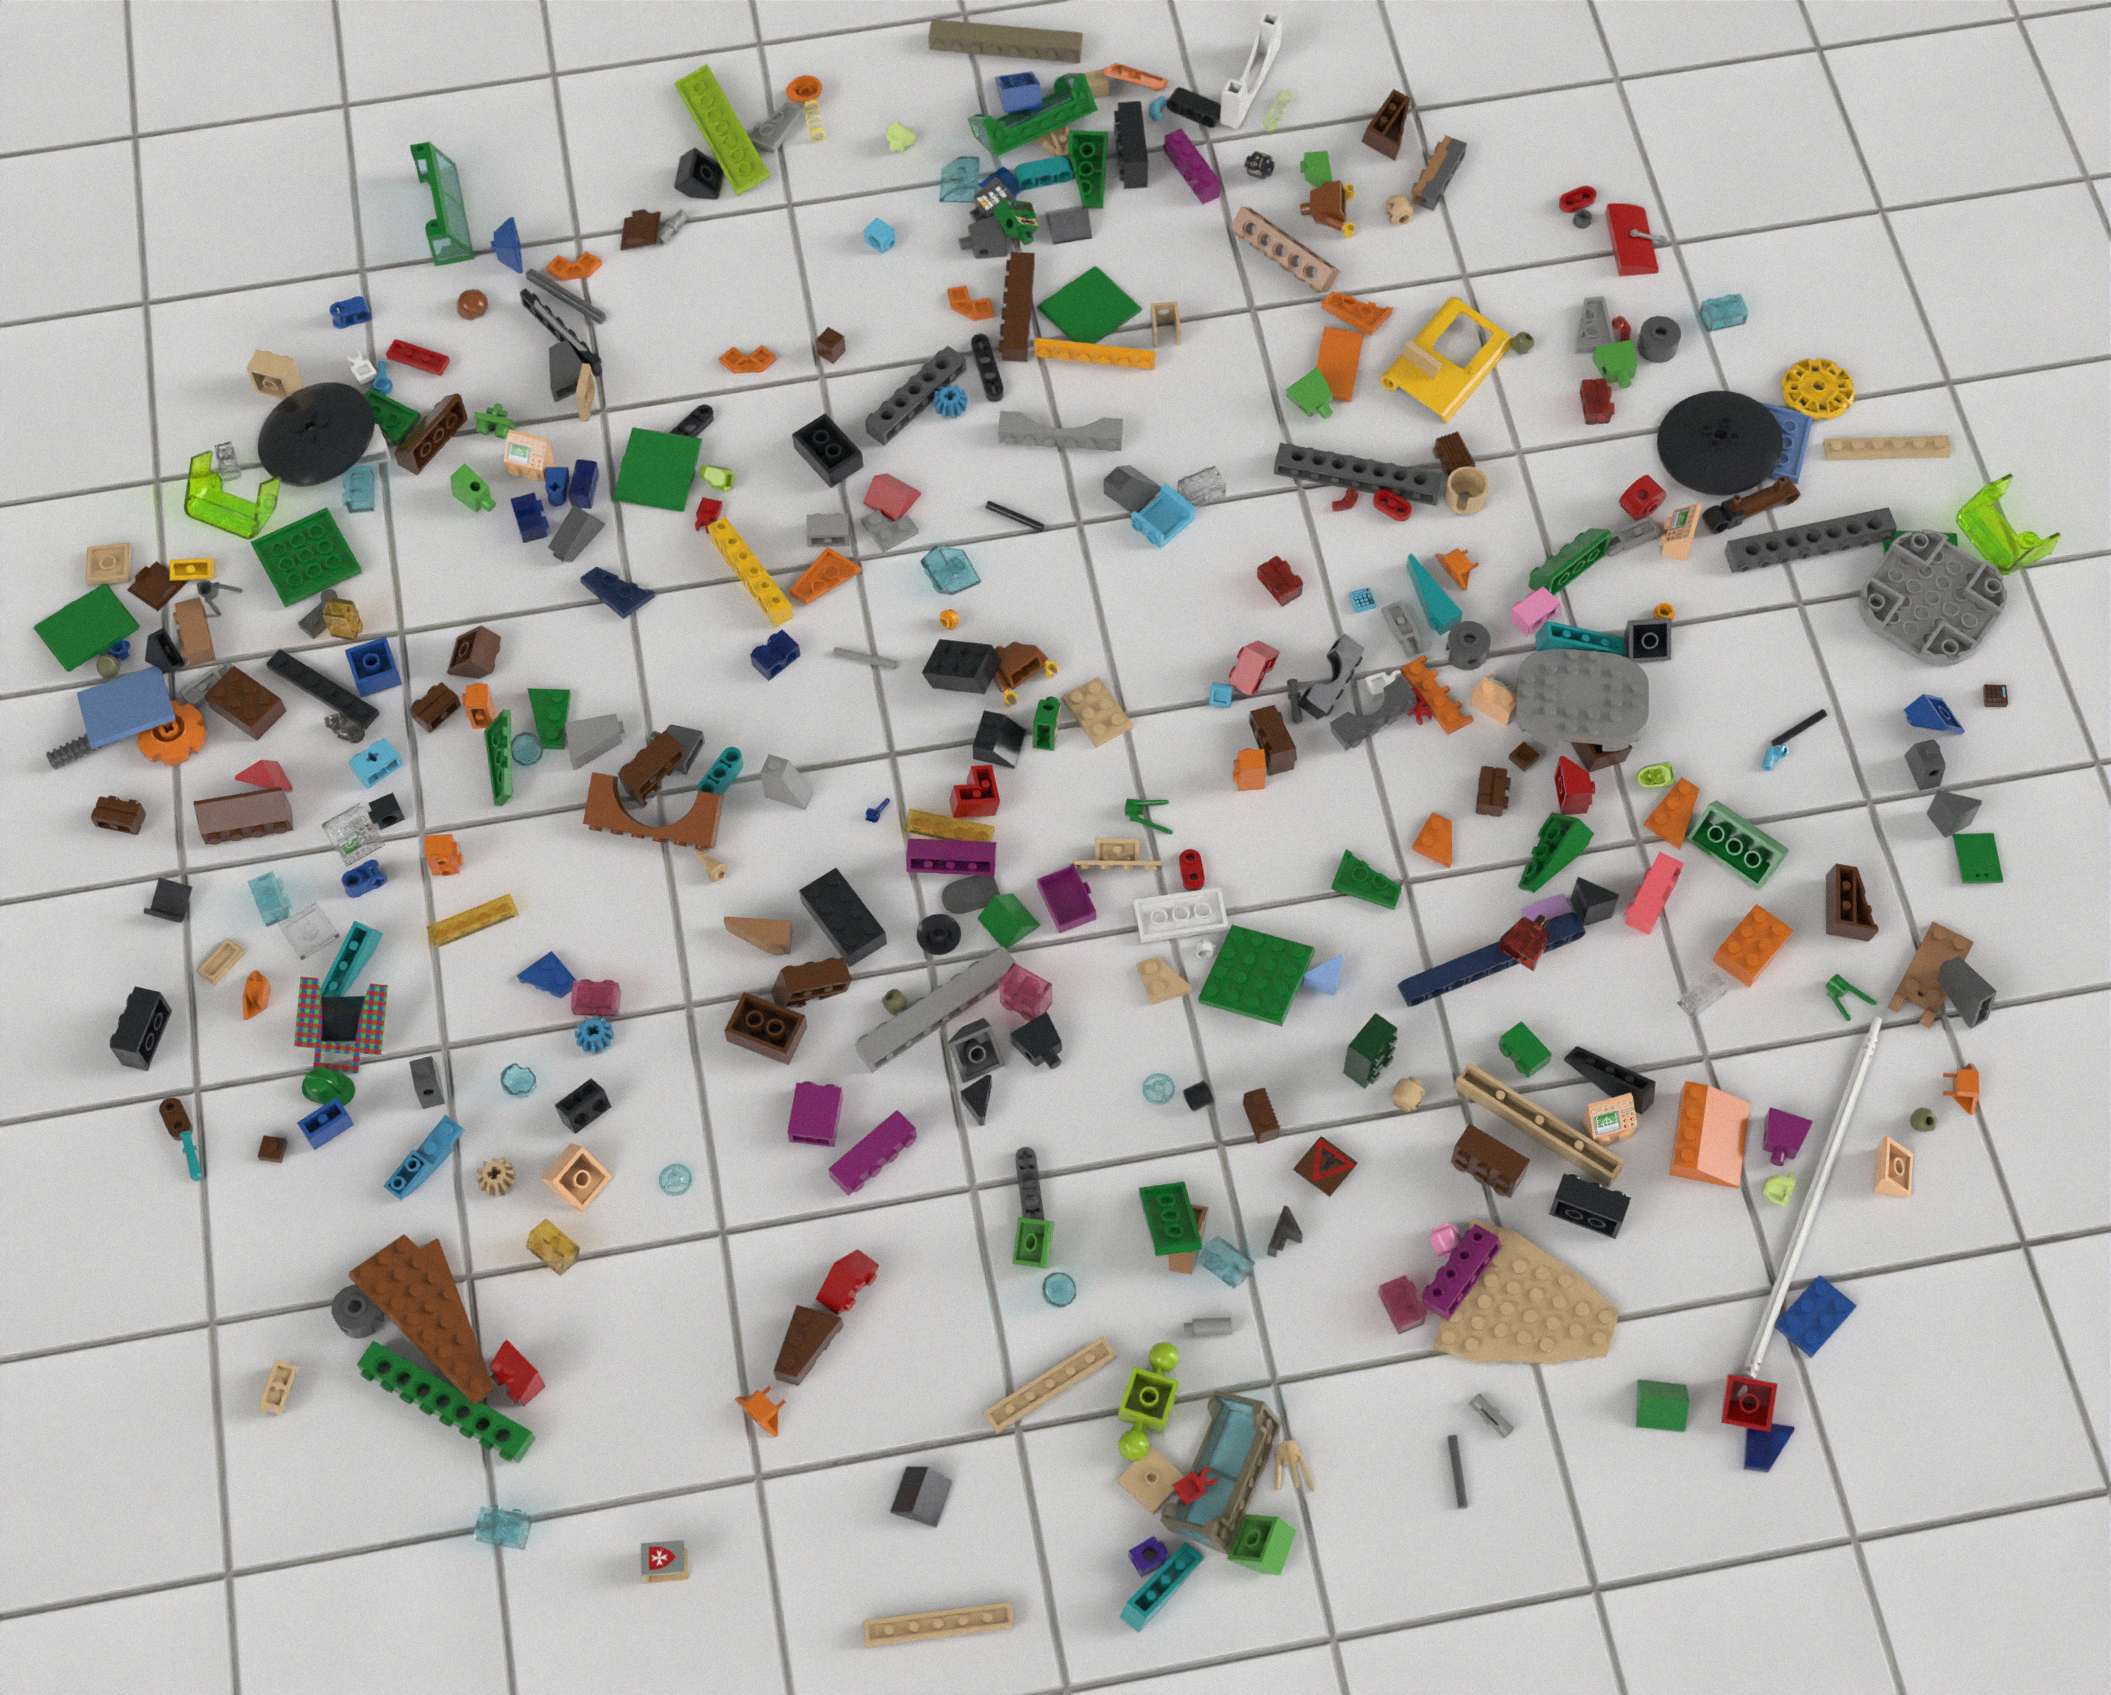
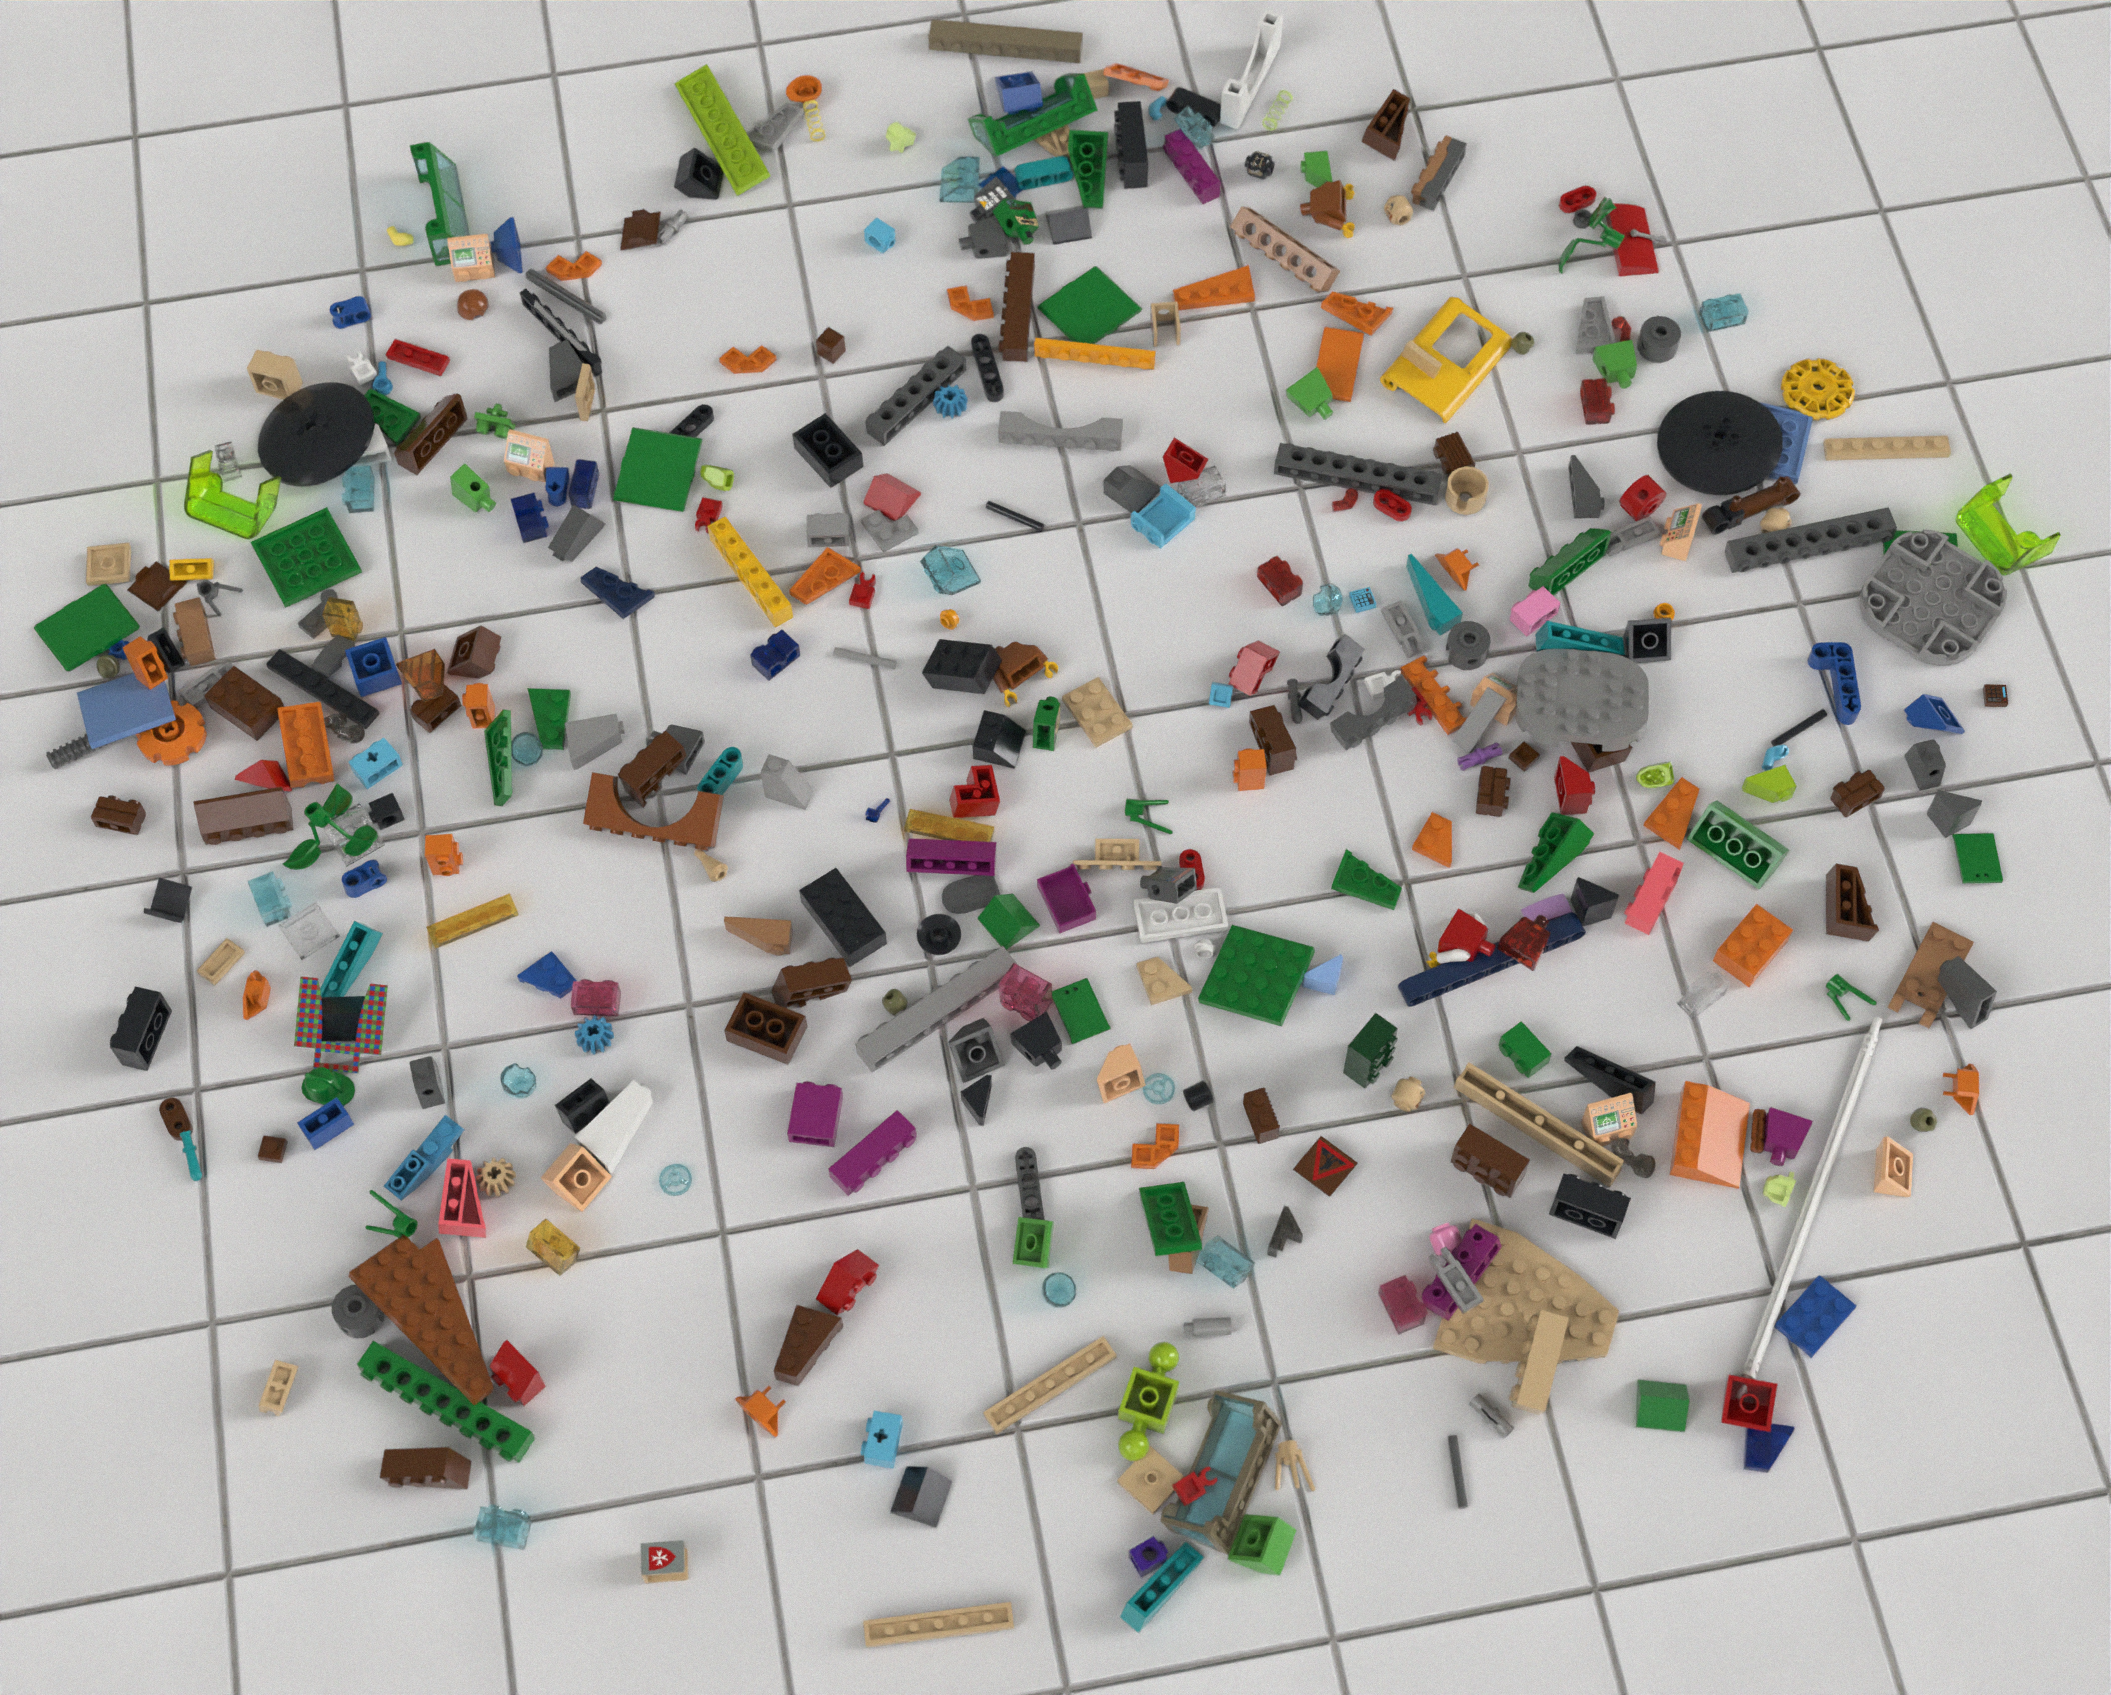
none -> orange brick [123,636,168,690]
none -> orange gear [277,701,334,788]
none -> green plant [282,784,378,870]
none -> dark grey slope [311,635,355,677]
none -> green plant [365,1190,418,1239]
none -> reddish brown wedge [380,1447,472,1490]
none -> light yellow arm [387,226,414,246]
none -> clear orange slope [396,649,445,703]
none -> coral wedge [438,1158,486,1238]
none -> light nougat slope [447,234,495,282]
none -> white slope [575,1080,653,1174]
none -> red plate [849,572,876,609]
none -> medium azure brick [861,1411,903,1469]
none -> green container [1050,978,1111,1044]
none -> light nougat slope [1097,1043,1146,1103]
none -> orange tile [1131,1123,1179,1169]
none -> dark grey torso [1140,867,1197,904]
none -> red slope [1163,437,1209,484]
none -> clear light blue brick [1173,106,1215,149]
none -> orange wing [1173,265,1255,310]
none -> clear light blue hair [1313,583,1343,616]
none -> red torso [1426,908,1496,968]
none -> light grey hinge [1428,1247,1484,1314]
none -> light grey tile [1452,687,1507,753]
none -> medium lavender pin [1457,742,1502,771]
none -> tan brick [1509,1310,1569,1415]
none -> green plant [1558,197,1624,275]
none -> dark grey slope [1568,455,1605,519]
none -> clear smoke arm [1611,1138,1656,1178]
none -> lime slope [1742,765,1797,803]
none -> dark orange axle [1750,1109,1766,1154]
none -> tan head [1760,507,1792,533]
none -> blue beam [1807,642,1861,725]
none -> reddish brown brick [1830,770,1885,818]

